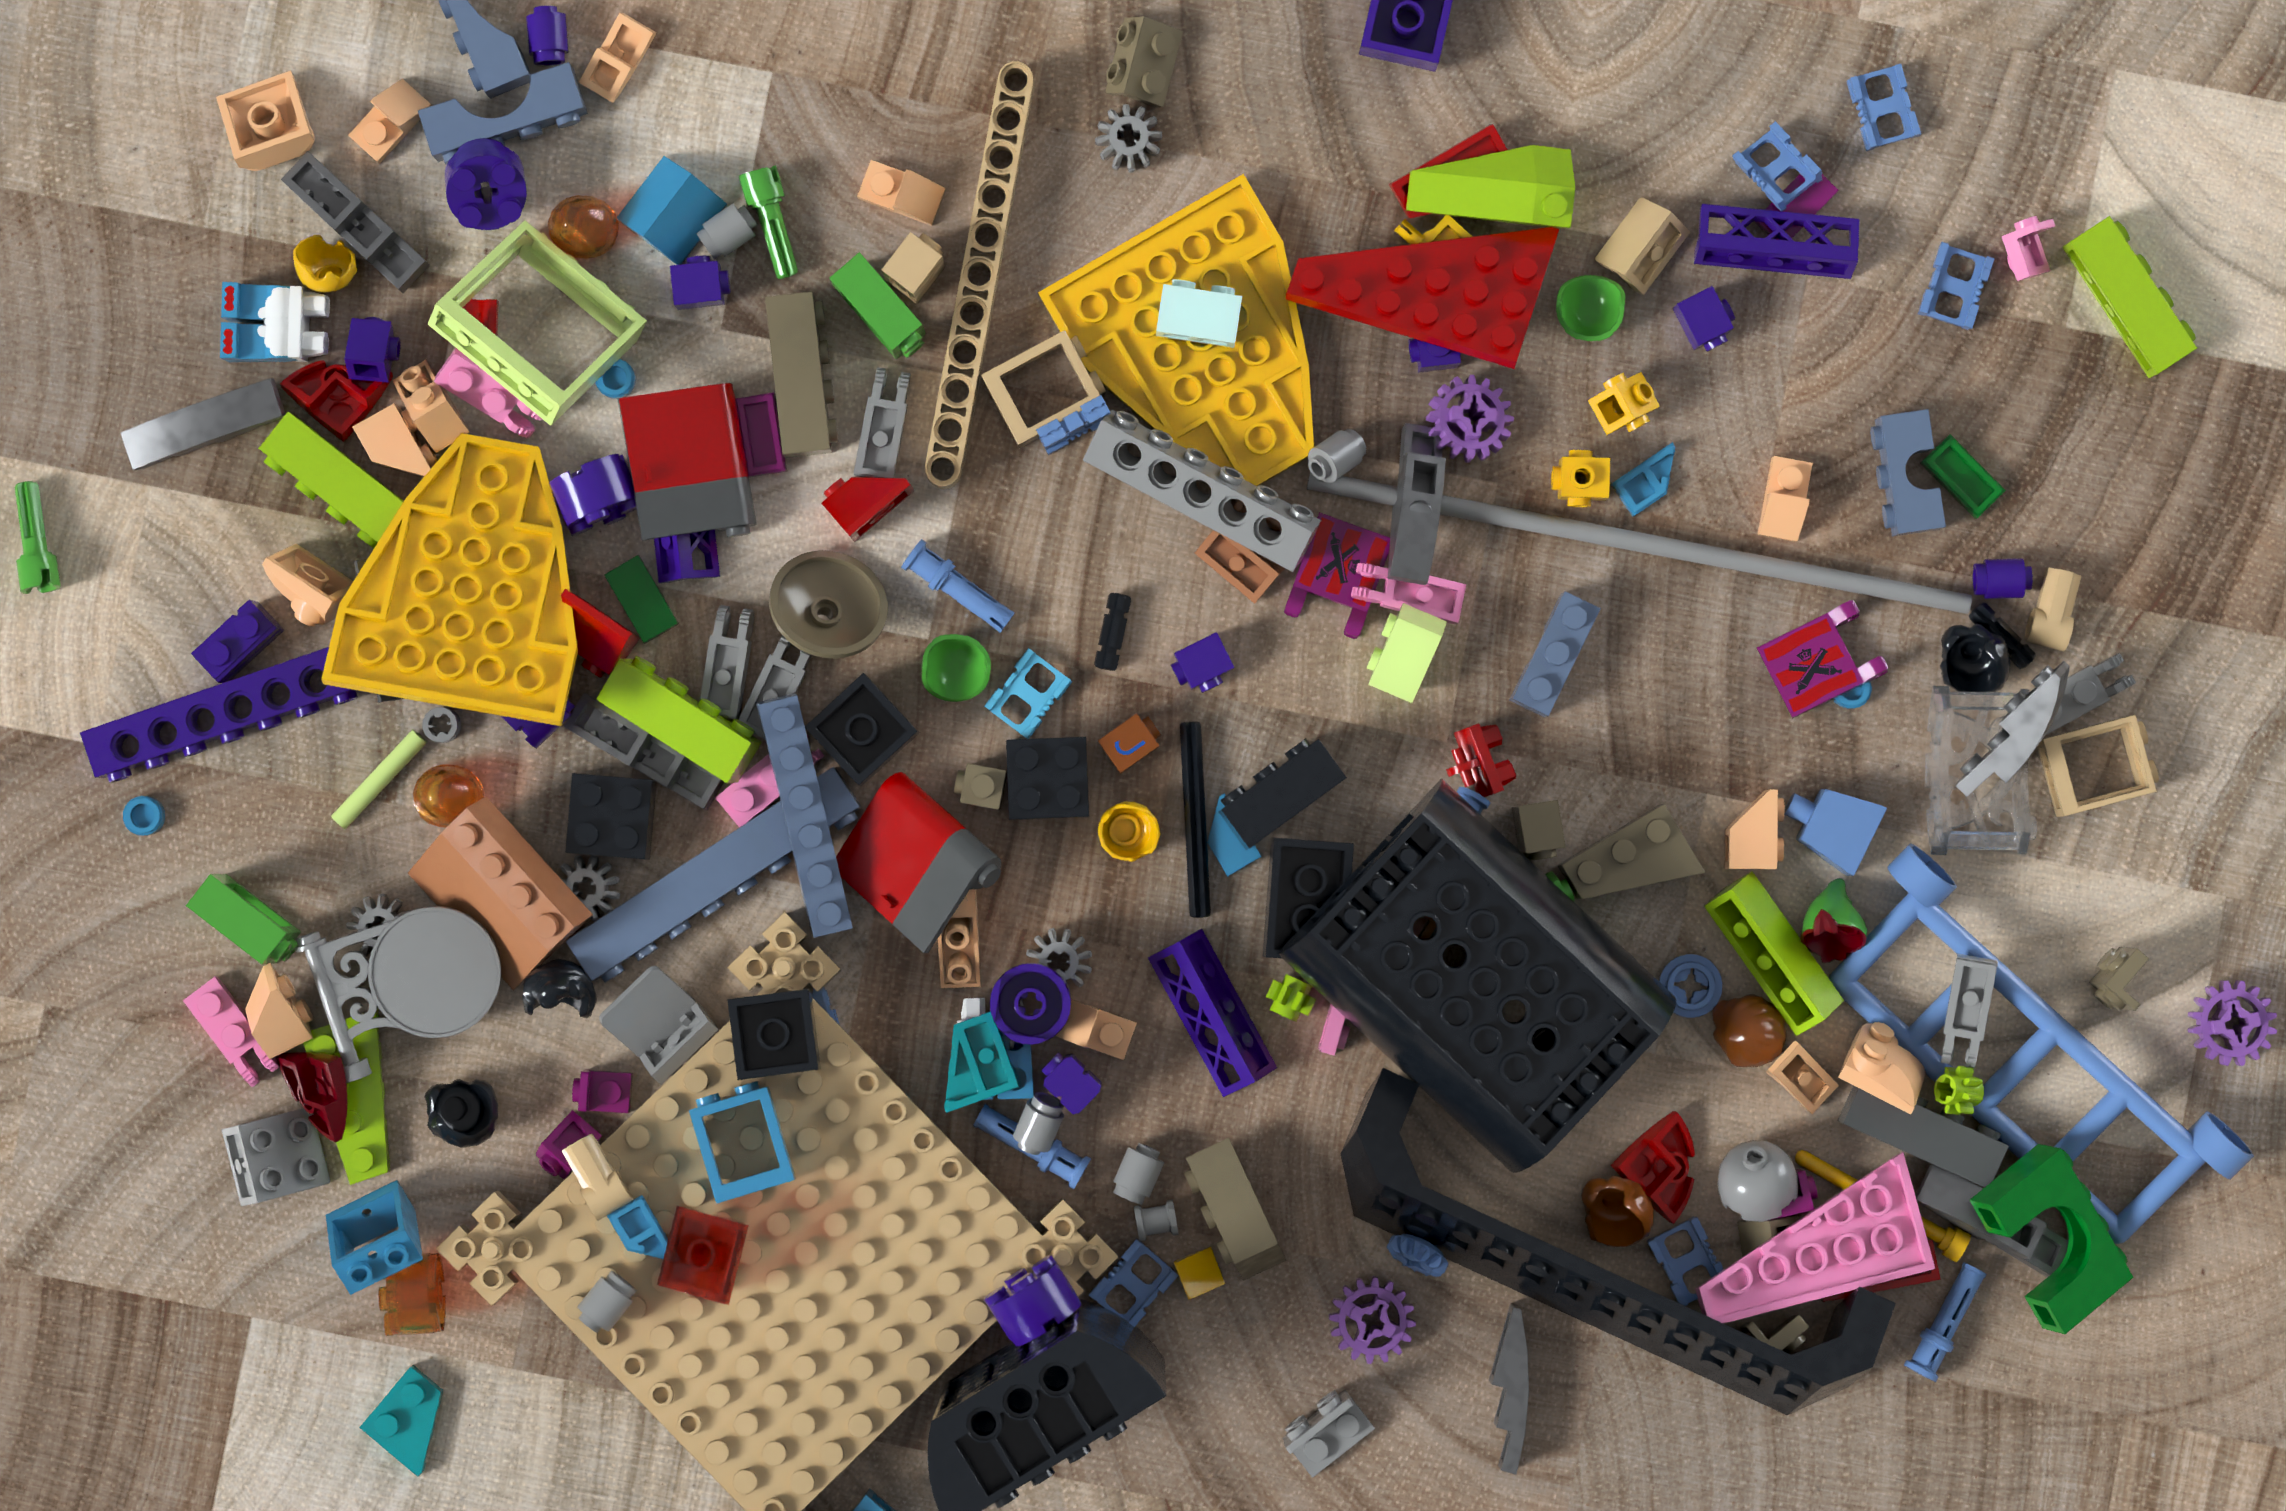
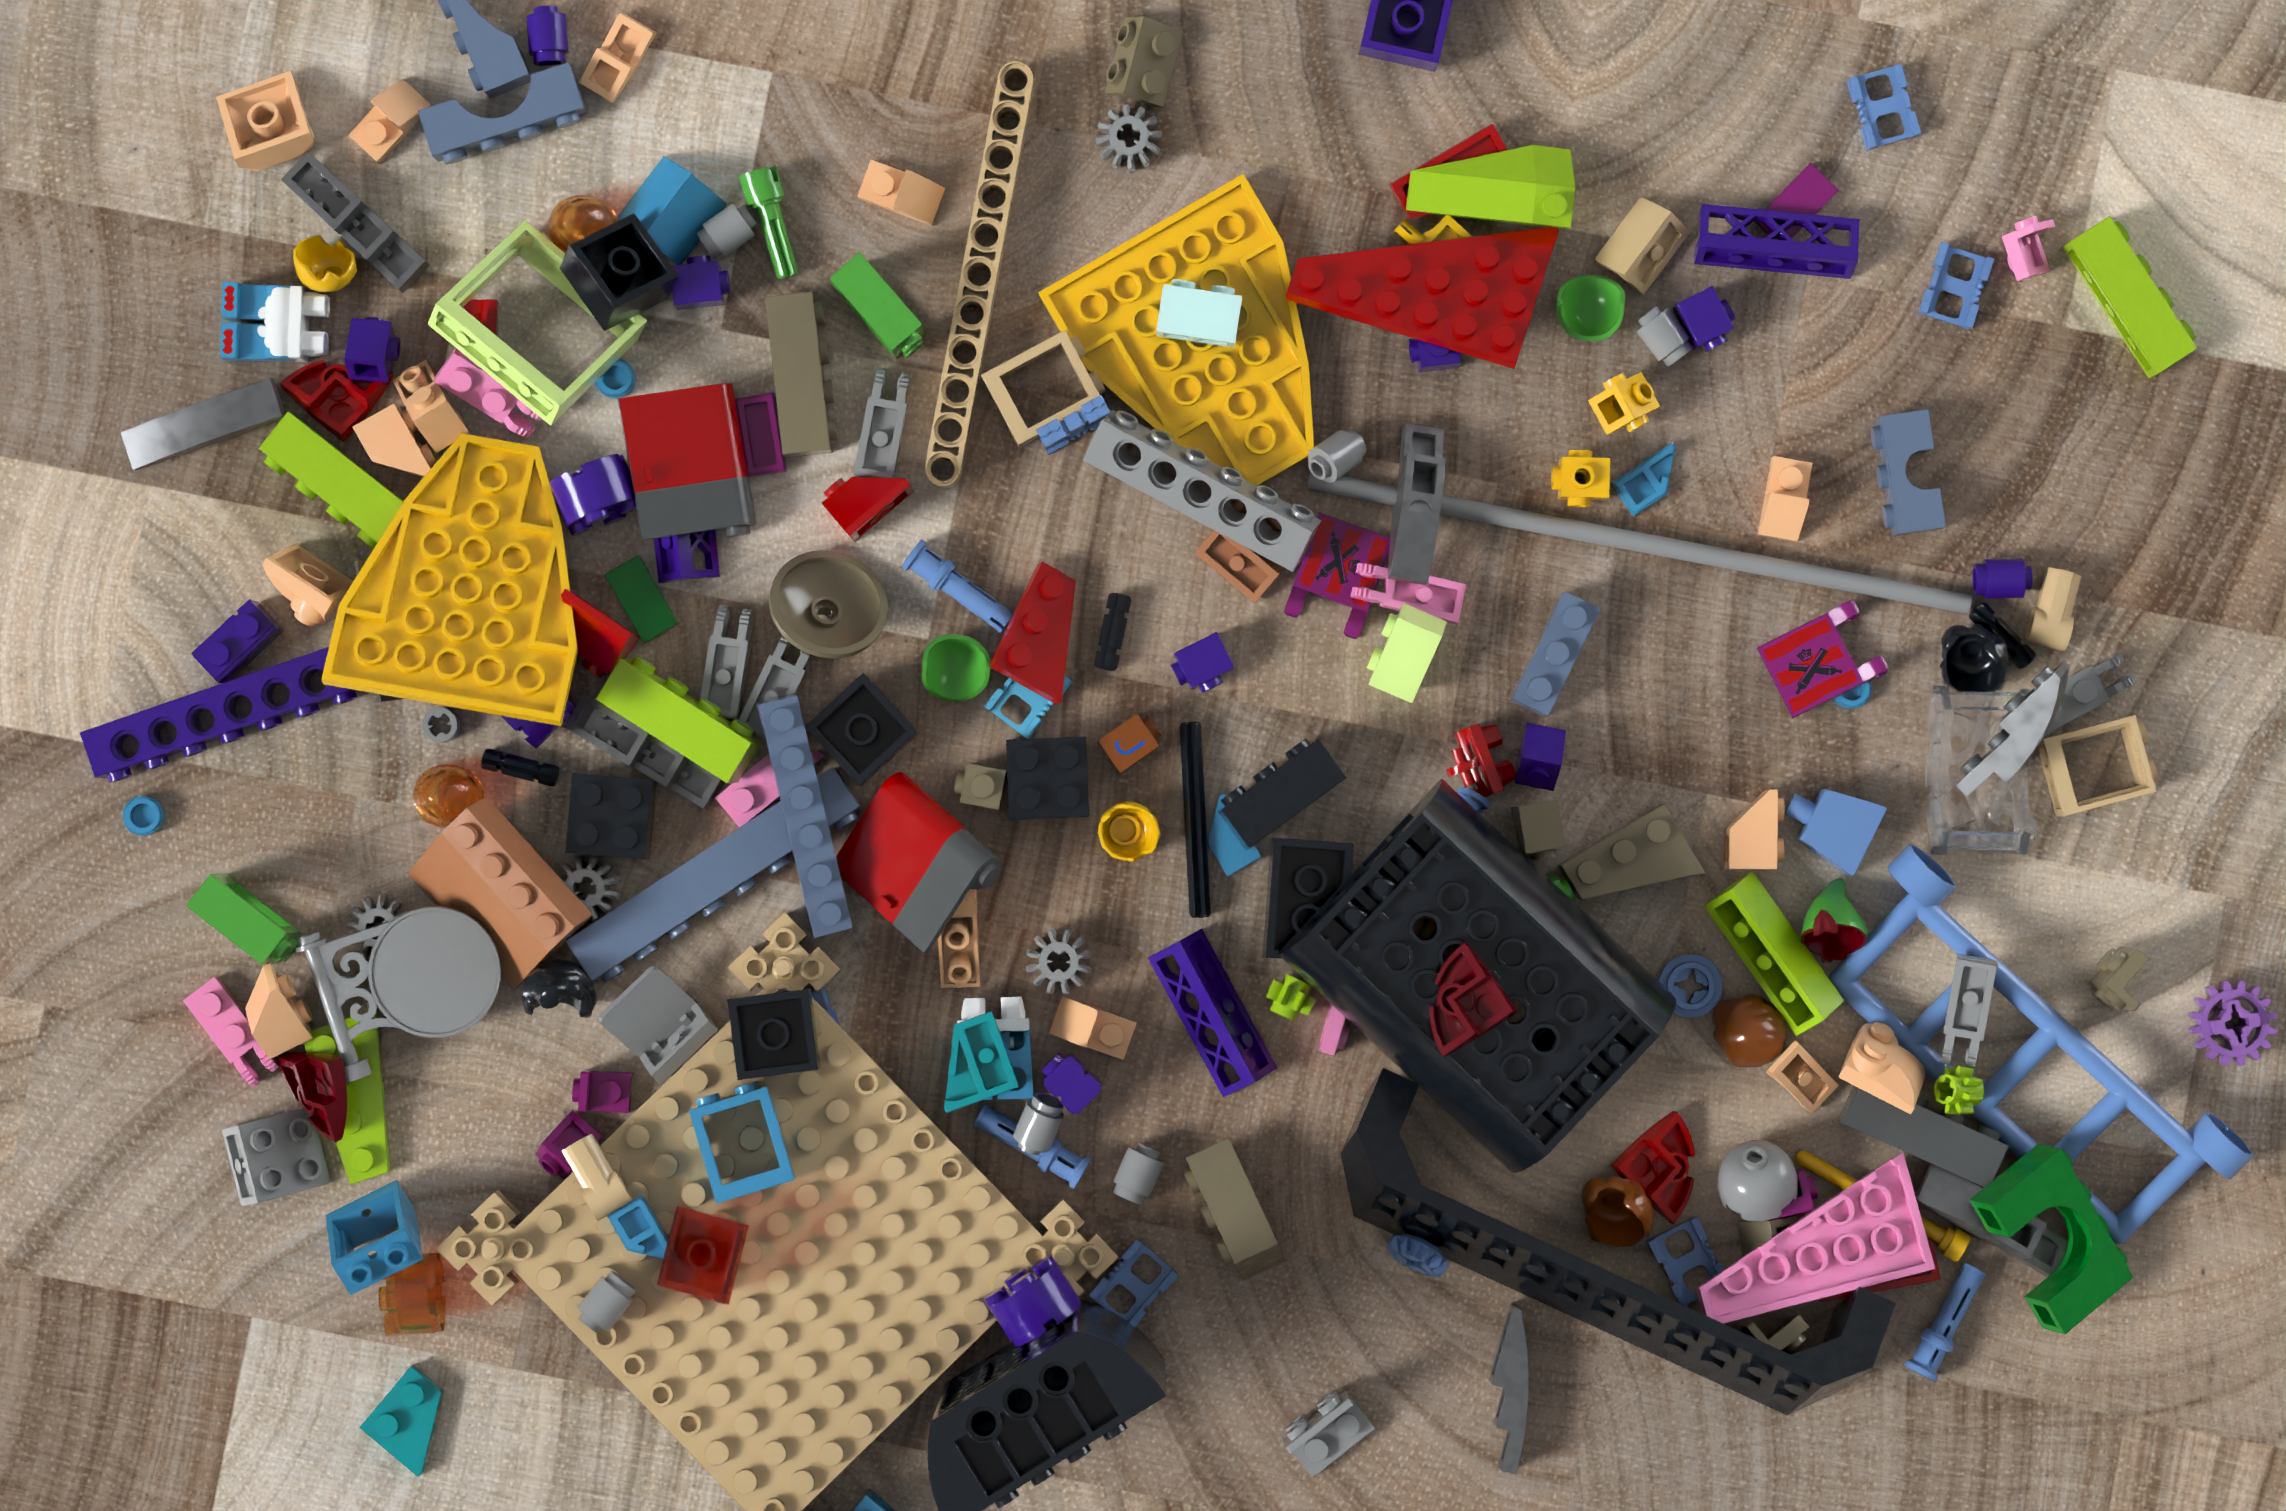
bright green piece [15,481,61,594] -> none
yellowish green piece [331,729,427,829] -> none
black hair [424,1079,498,1148] -> none
dark purple brick [445,138,527,230] -> none
tan brick [881,232,946,304] -> none
dark purple brick [990,963,1071,1044] -> none
light grey bush [1134,1199,1179,1241] -> none
yellow slope [1174,1246,1225,1300] -> none
medium lavender gear [1329,1276,1416,1364] -> none
medium lavender gear [1426,375,1514,463] -> none
medium blue piece [1732,121,1822,212] -> none
green tile [1920,434,2006,519] -> none
none -> black axle [481,748,559,786]
none -> black brick [560,213,679,331]
none -> red wing [989,561,1076,704]
none -> dark red brick [1430,943,1518,1057]
none -> dark purple brick [1515,722,1566,791]
none -> light grey brick [1636,306,1693,367]

